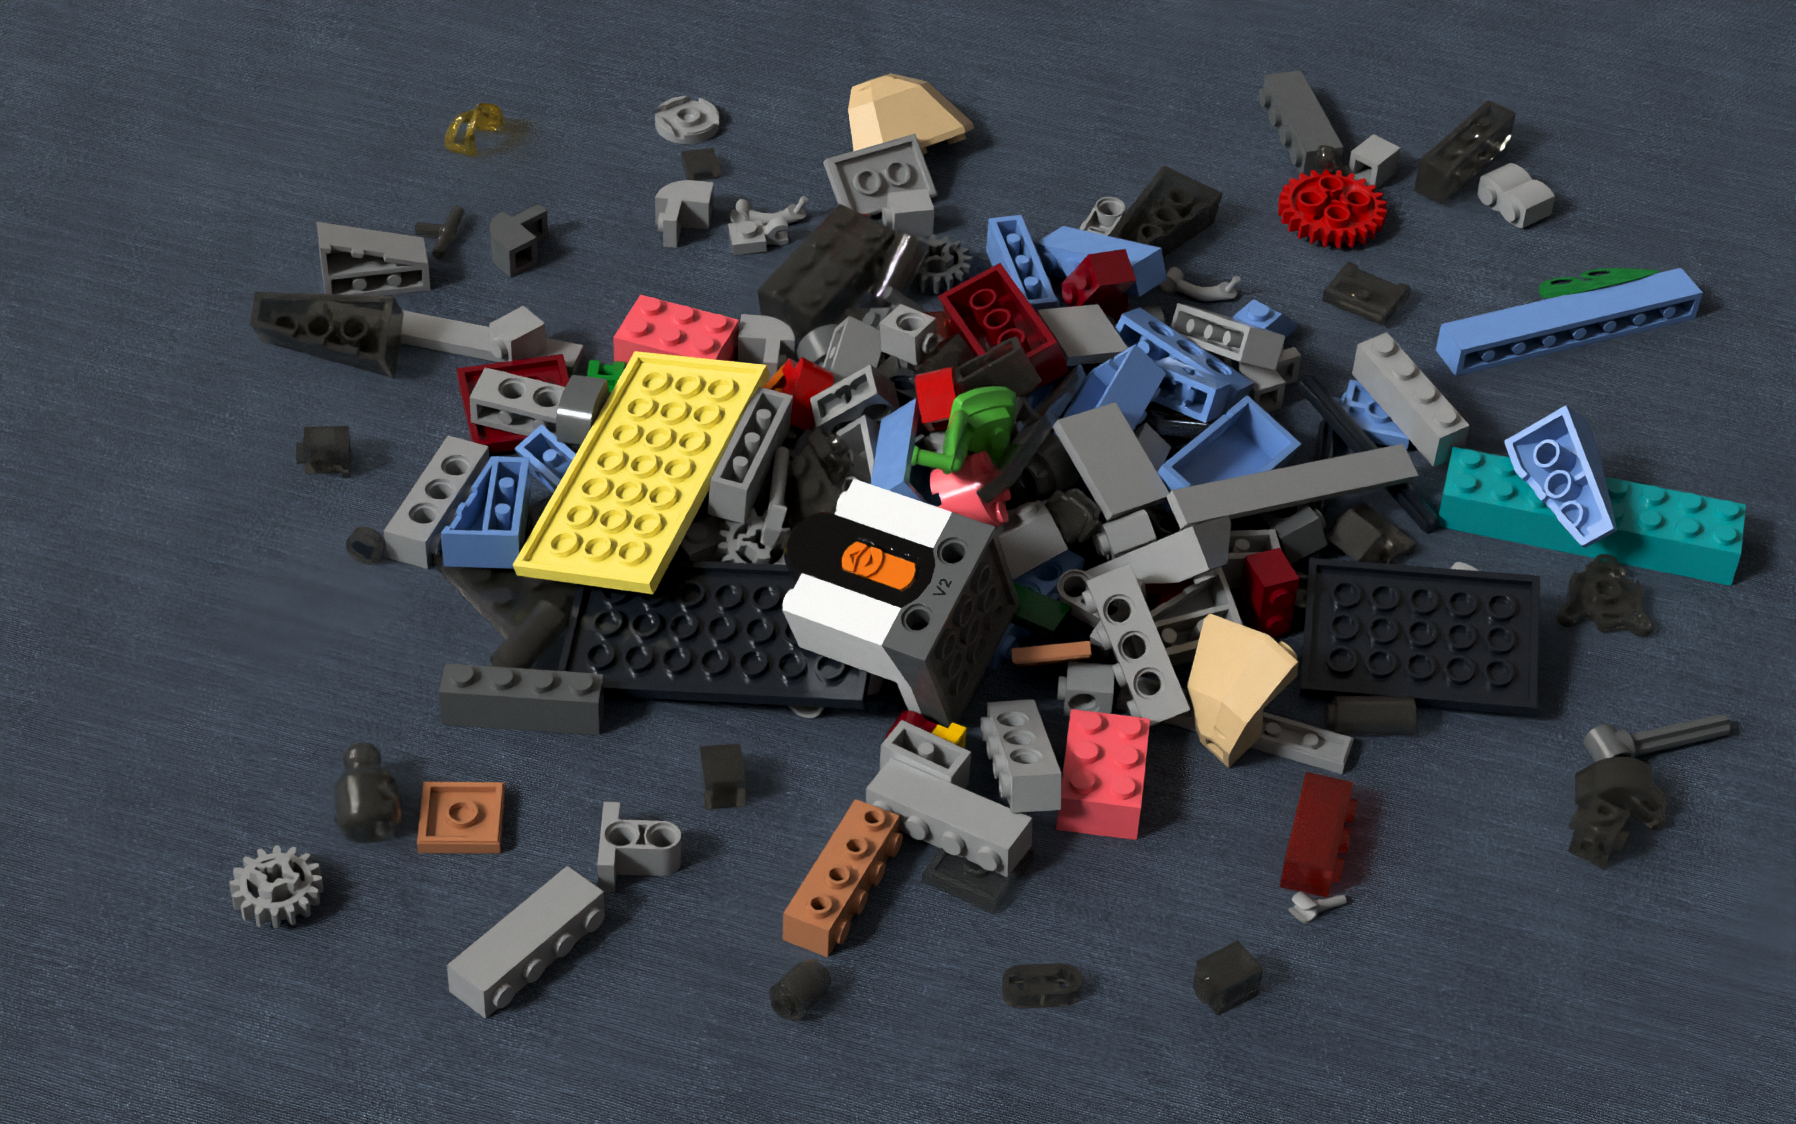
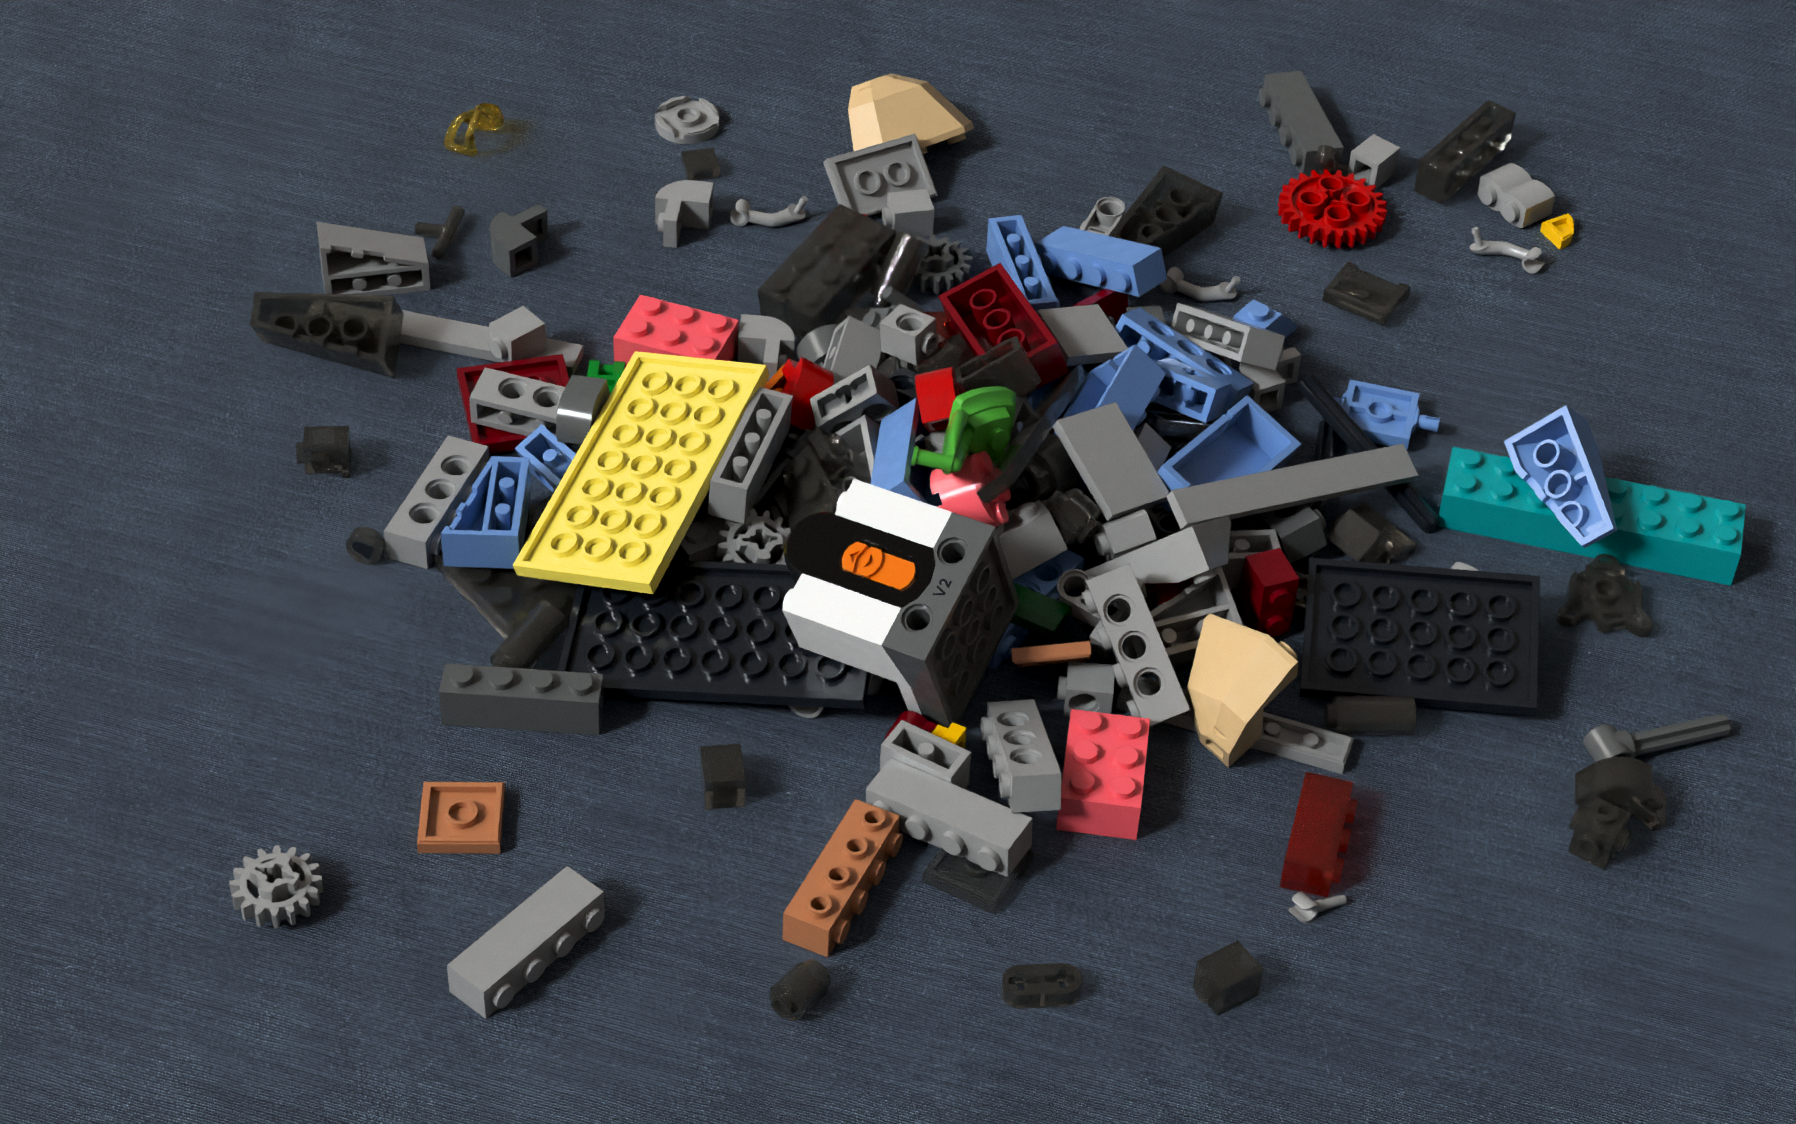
clear smoke piece [334,743,403,844] -> none
light grey tile [597,802,682,892] -> none
light grey plate [728,217,789,256] -> none
light grey piece [760,447,790,547] -> none
dark red brick [1061,249,1136,311] -> none
light grey brick [1352,332,1470,467] -> none
medium blue brick [1436,268,1703,376] -> none
green piece [1539,268,1659,298] -> none
none -> light grey piece [1470,227,1545,274]
none -> yellow tile [1540,213,1574,250]

